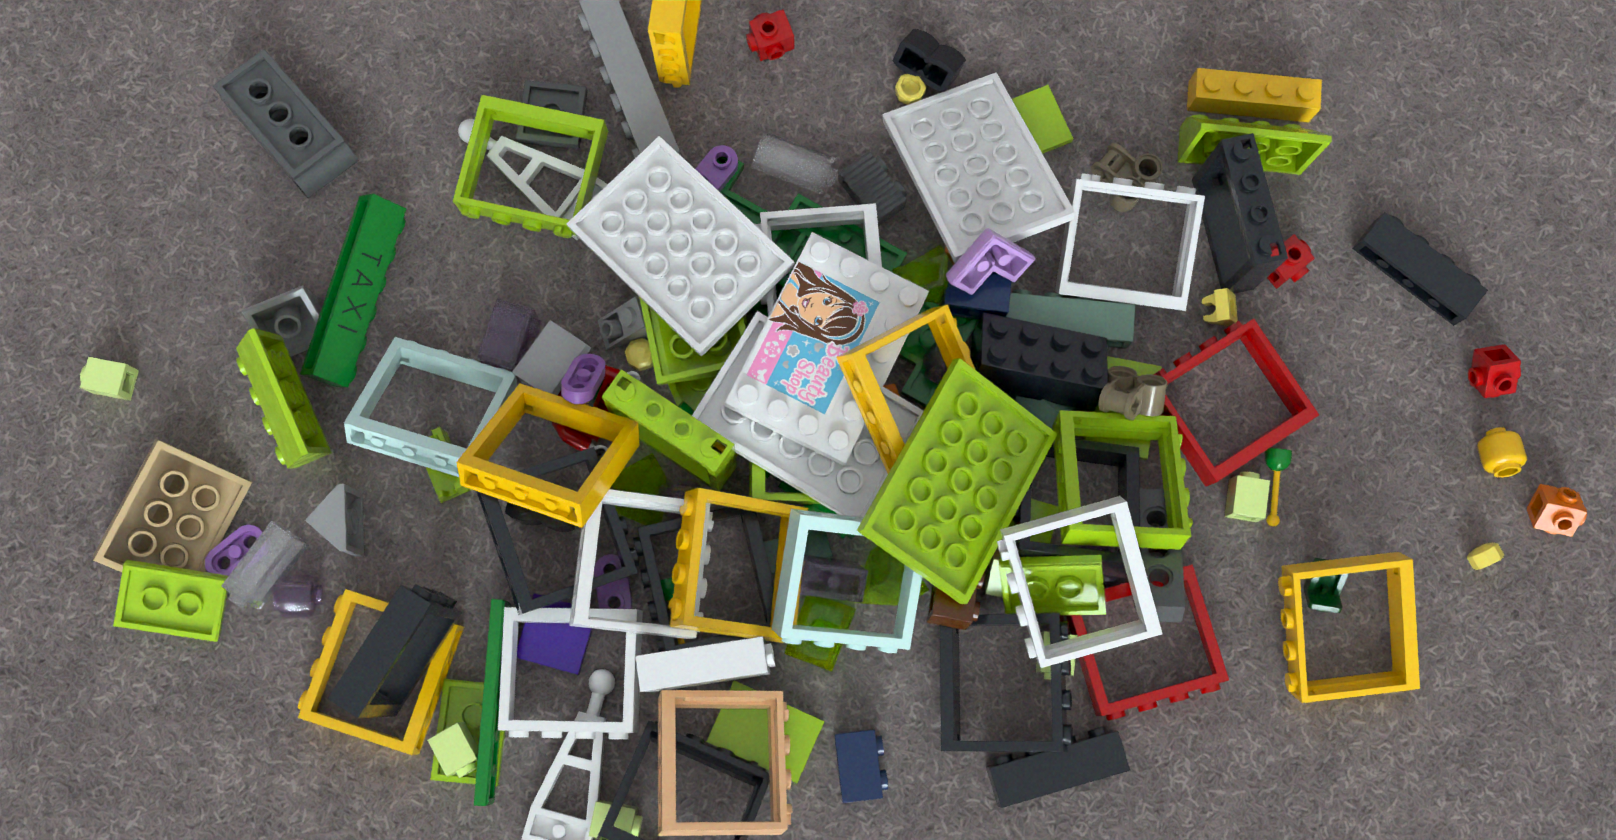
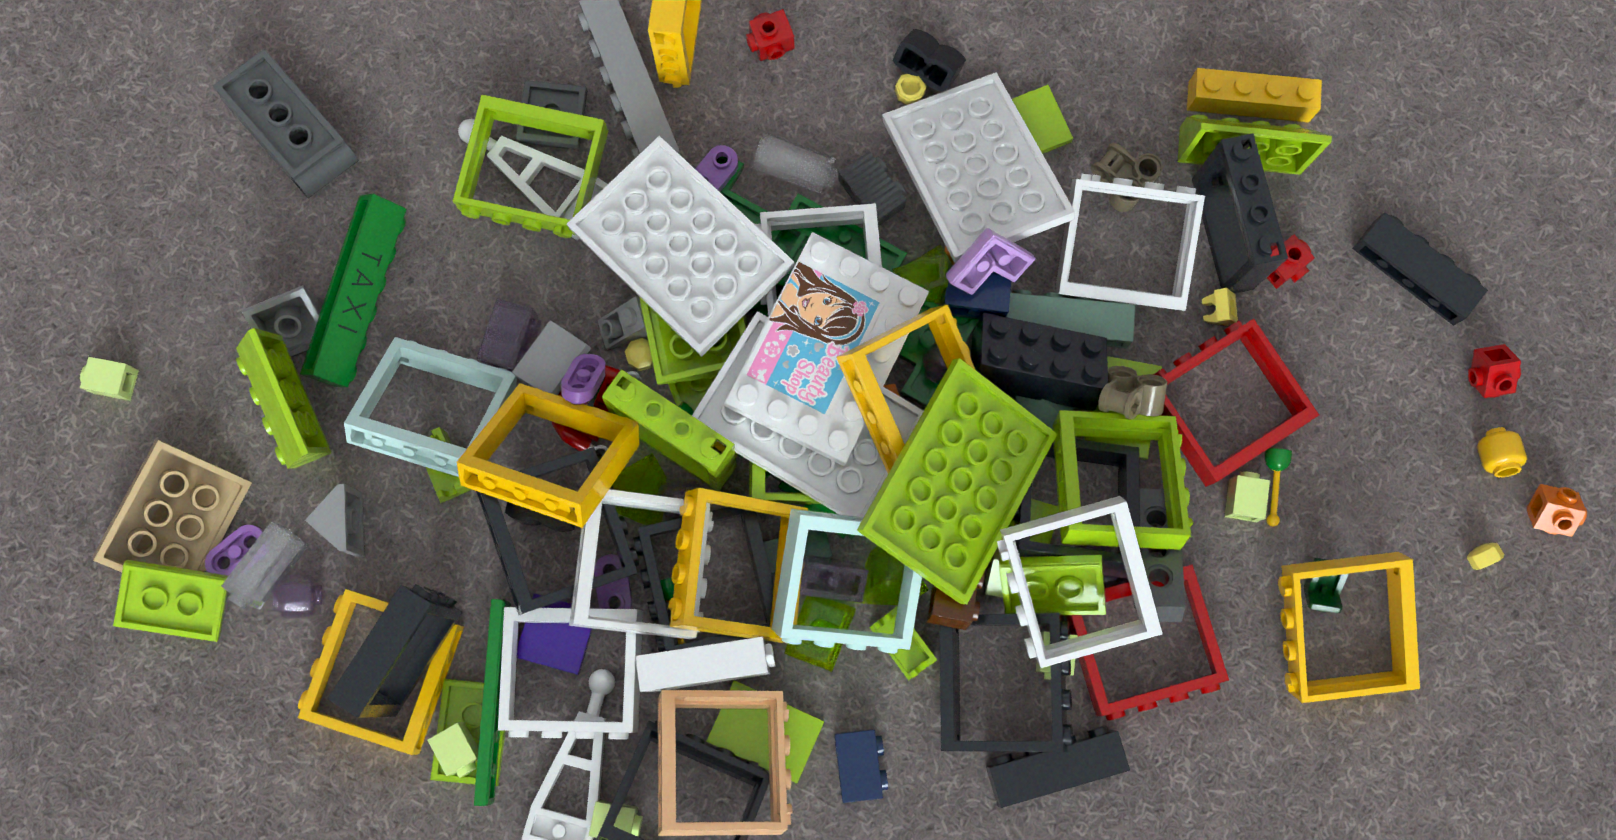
none -> lime hinge [869,606,937,681]

